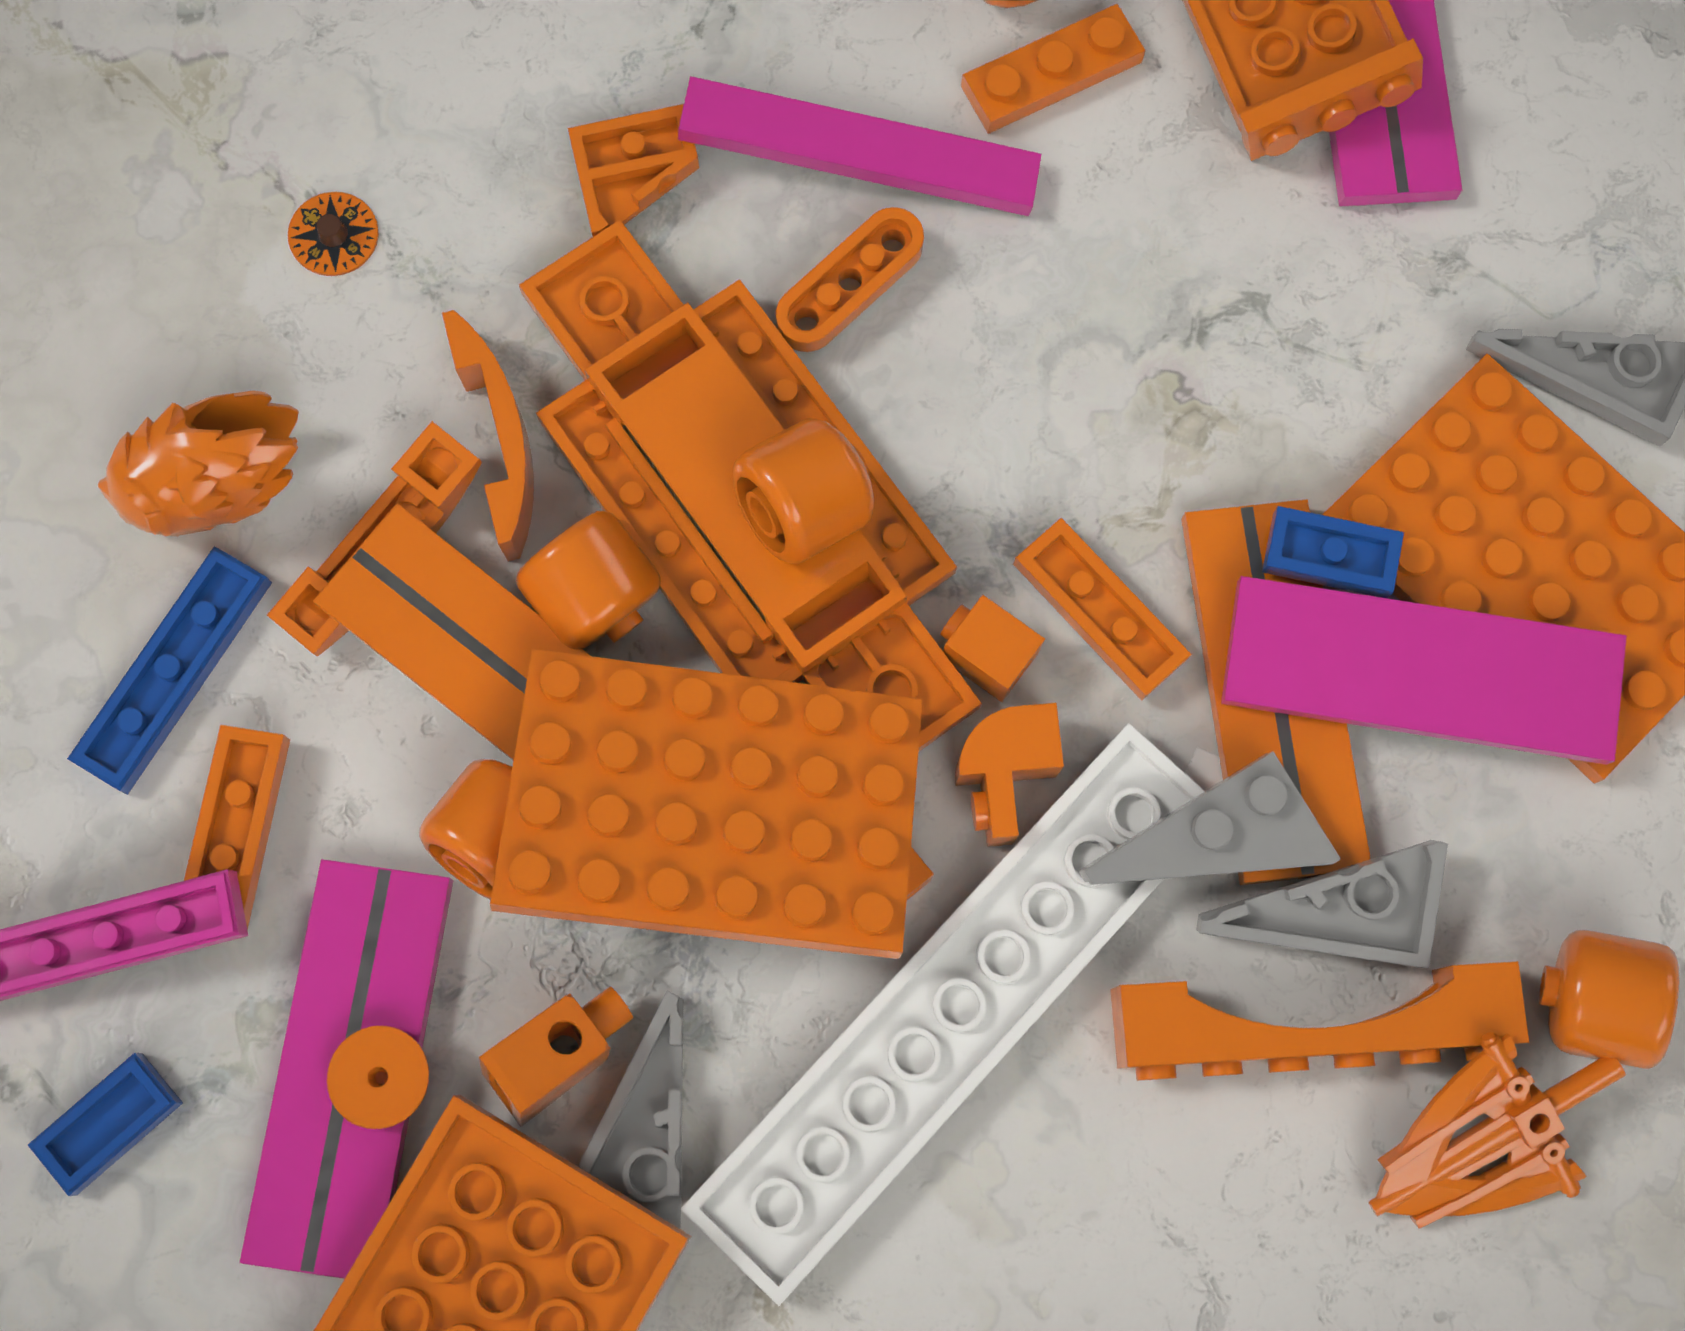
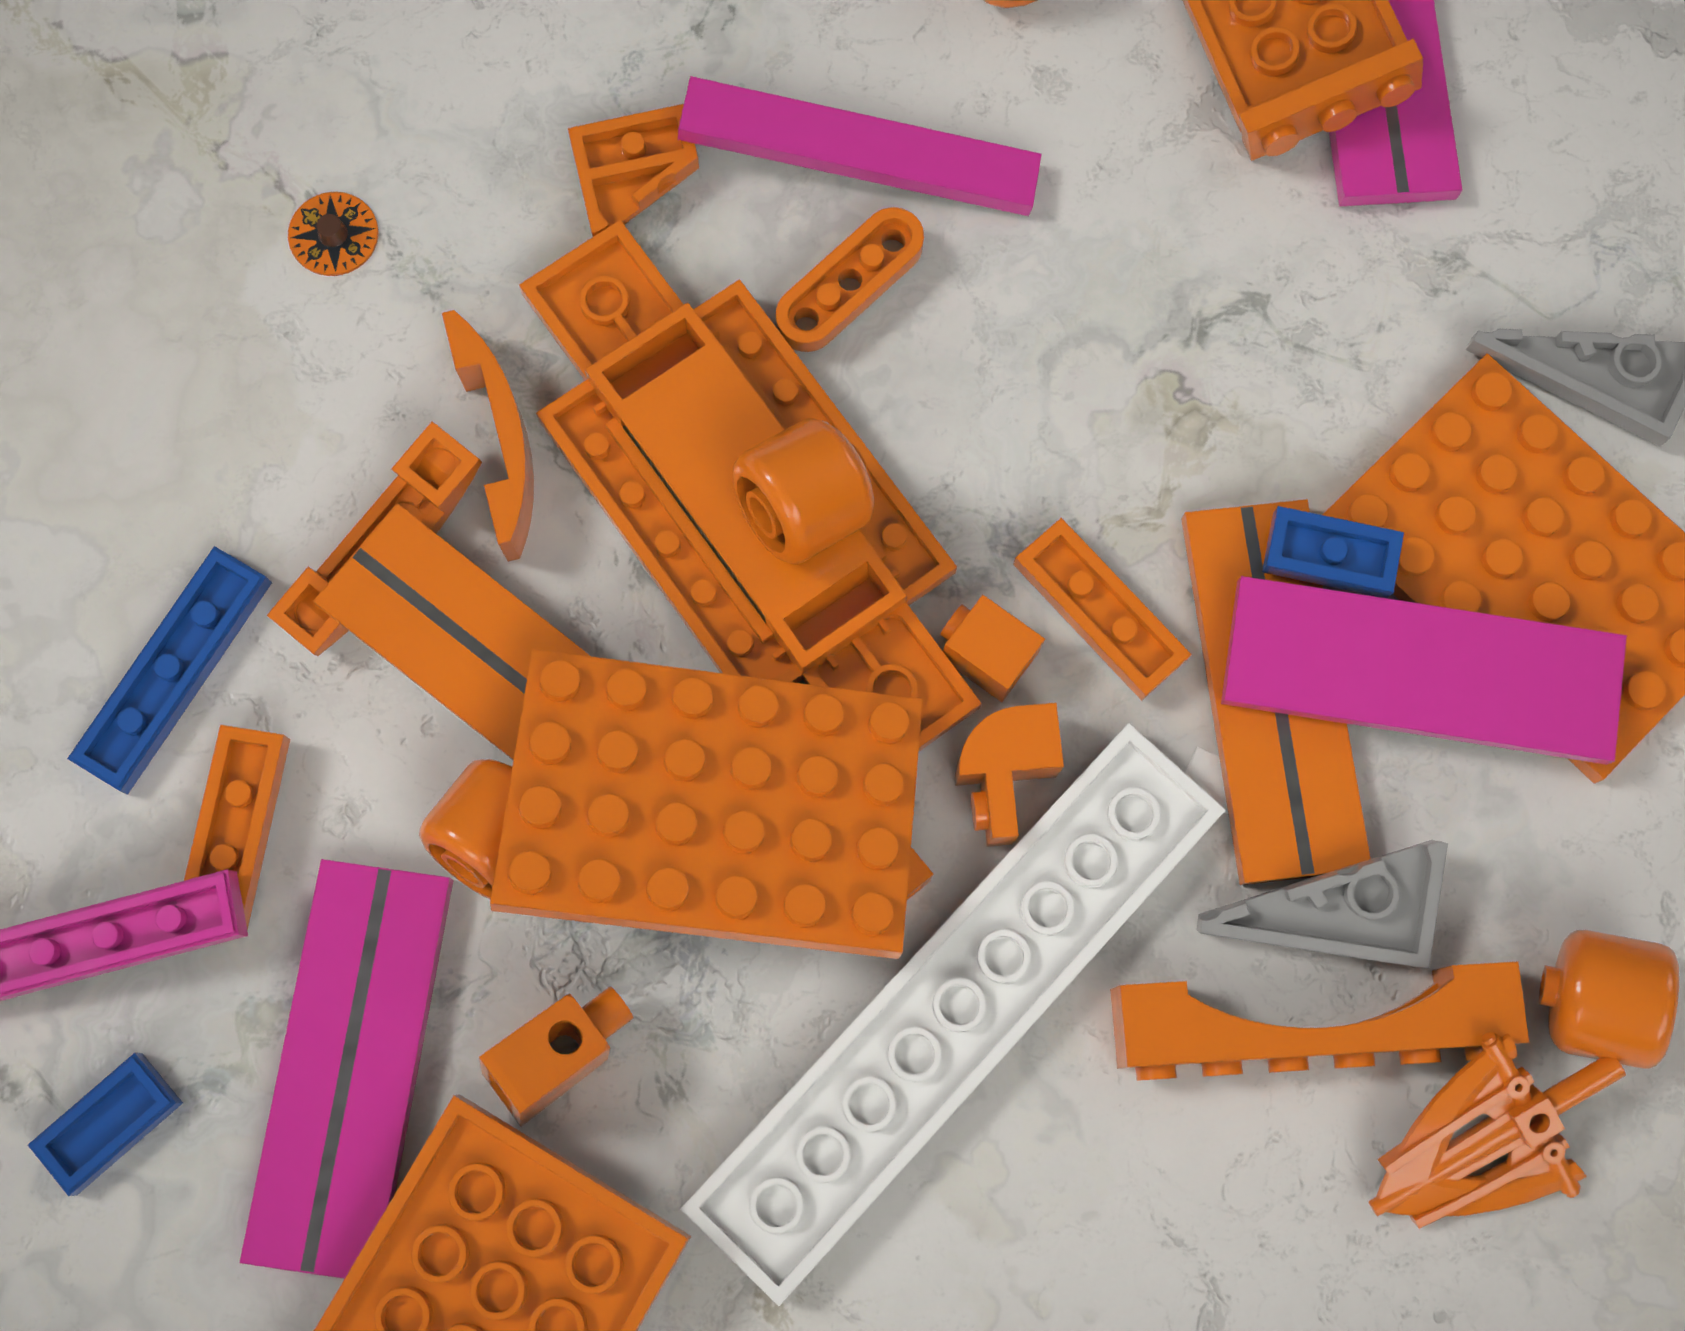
orange head [98,391,299,537] -> none
orange piece [327,1026,429,1129] -> none
orange head [516,511,661,649] -> none
light grey wing [578,991,684,1229] -> none
orange plate [961,3,1146,134] -> none
light grey wing [1078,751,1341,885] -> none

